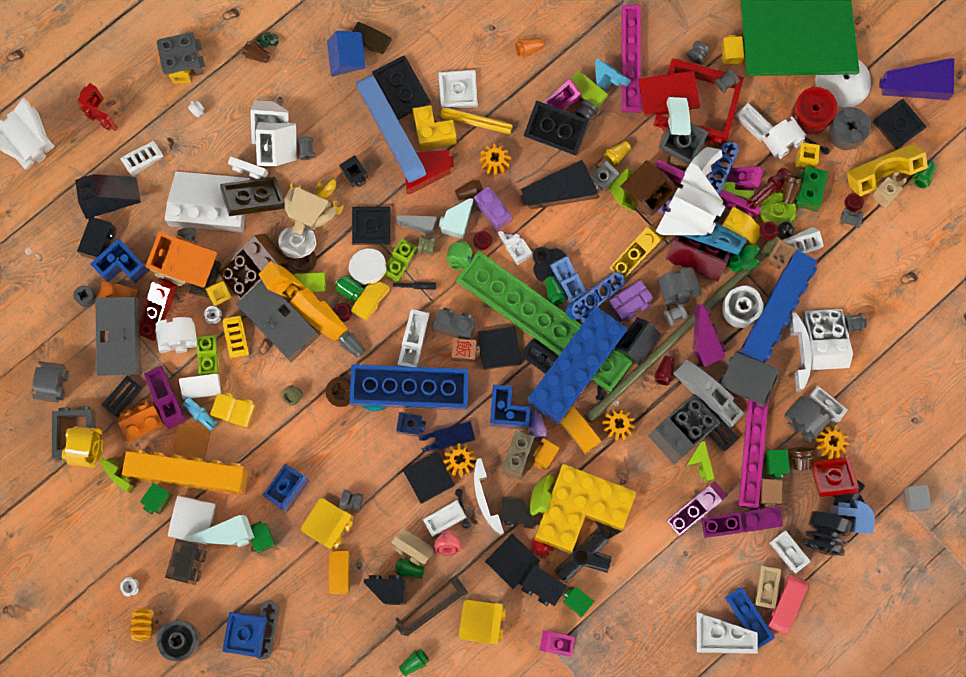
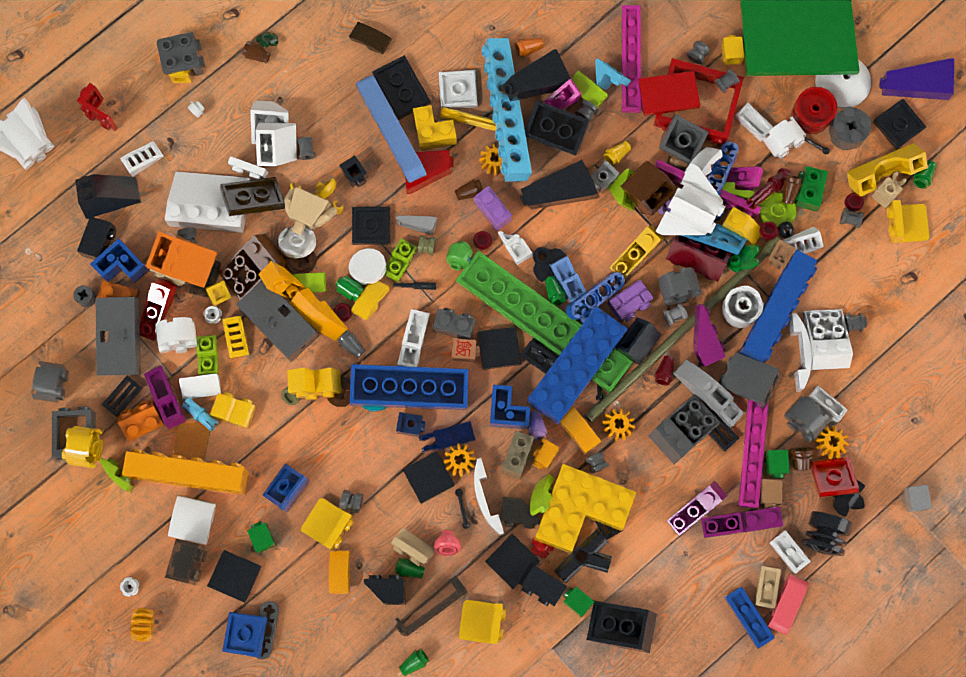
green brick [140,482,173,515] -> none
dark grey brick [156,620,201,661] -> none
light aqua slope [187,515,254,547] -> none
blue slope [327,31,366,77] -> none
white tile [423,500,467,537] -> none
light aqua slope [439,198,474,239] -> none
dark pink slope [540,630,575,657] -> none
light aqua slope [667,97,691,135] -> none
lime slope [685,441,715,483] -> none
white wing [697,612,758,654] -> none
yellow brick [795,142,820,169] -> none
medium blue brick [830,499,875,534] -> none
none -> black slope [207,550,262,603]
none -> yellow brick [287,368,342,400]
none -> medium azure brick [481,38,532,182]
none -> black slope [503,49,571,102]
none -> dark grey wheel [585,452,609,474]
none -> black slope [586,601,657,653]
none -> yellow bracket [886,200,930,243]

